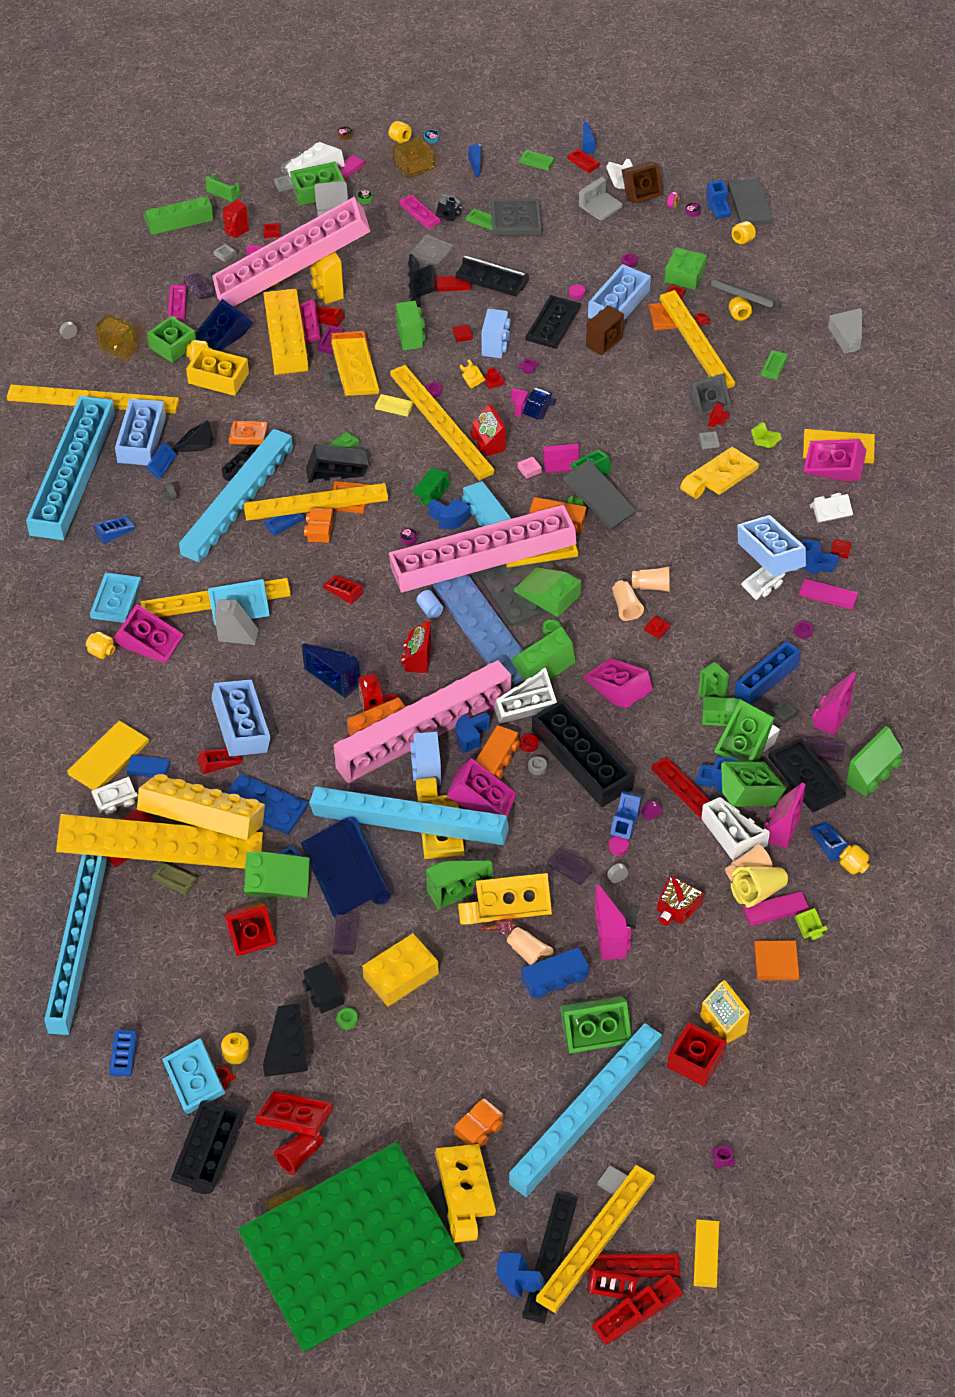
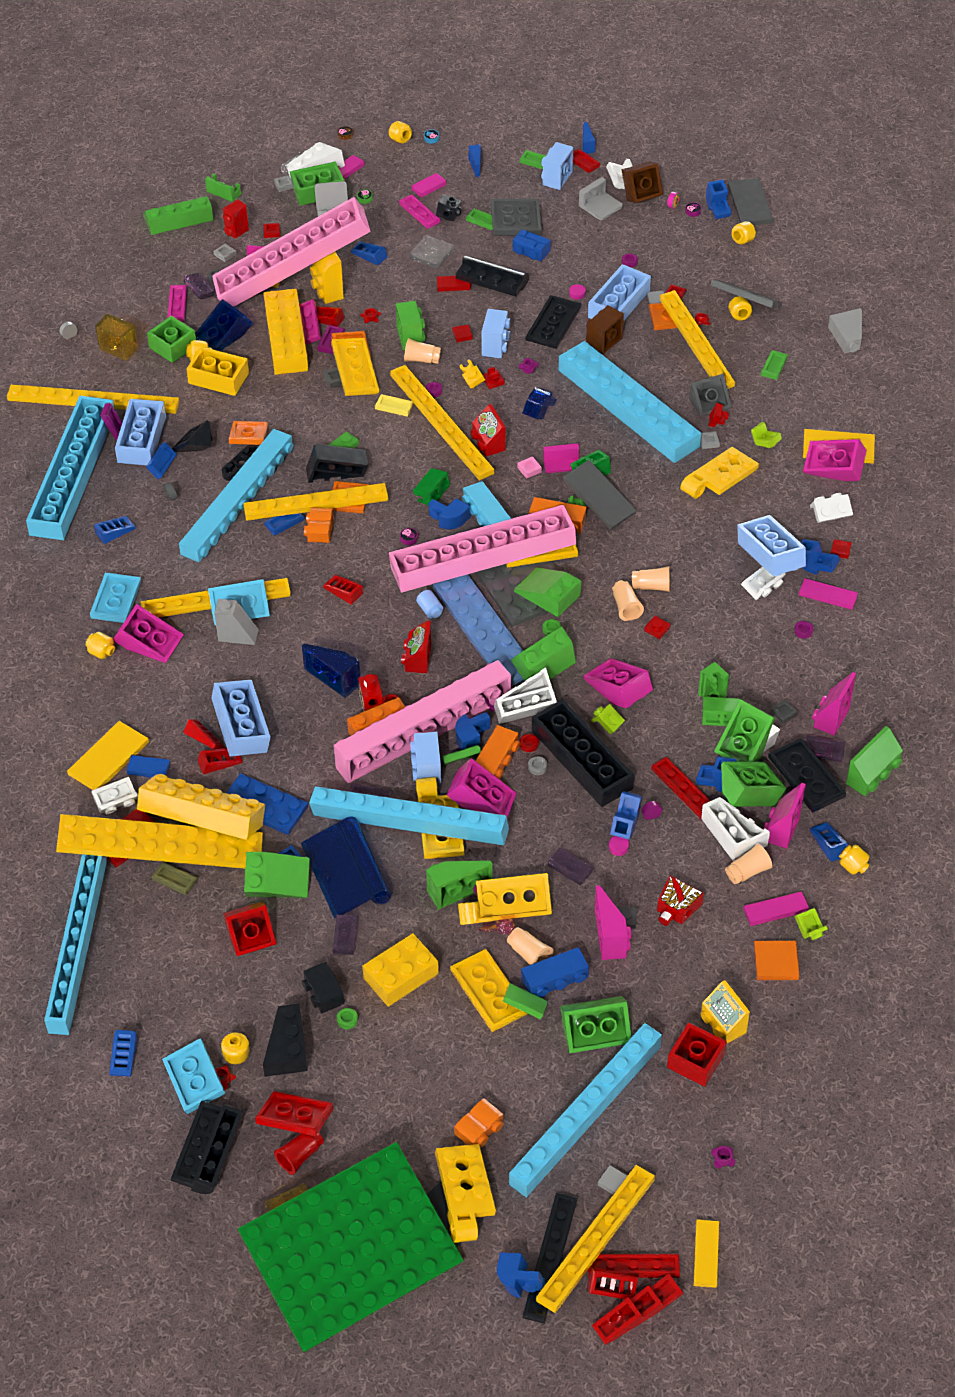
clear yellow brick [392,137,435,179] -> none
black bracket [408,254,435,307] -> none
dark pink bracket [511,388,529,417] -> none
light grey tile [607,864,628,883] -> none
bright green brick [664,248,707,290] -> none
light yellow cone [731,866,788,907] -> none
blue brick [734,641,801,705] -> none
none -> magenta tile [100,403,123,440]
none -> red slope [183,719,224,749]
none -> blue slope [351,241,387,265]
none -> red plate [360,308,381,323]
none -> light nougat plant [404,338,441,364]
none -> dark pink tile [411,173,446,198]
none -> bright green tile [440,745,481,766]
none -> yellow tile [450,949,528,1032]
none -> bright green tile [503,983,548,1019]
none -> blue brick [513,229,551,261]
none -> light blue brick [541,142,573,190]
none -> medium azure brick [559,341,701,463]
none -> lime bracket [590,704,625,734]
none -> light grey tile [647,291,664,304]

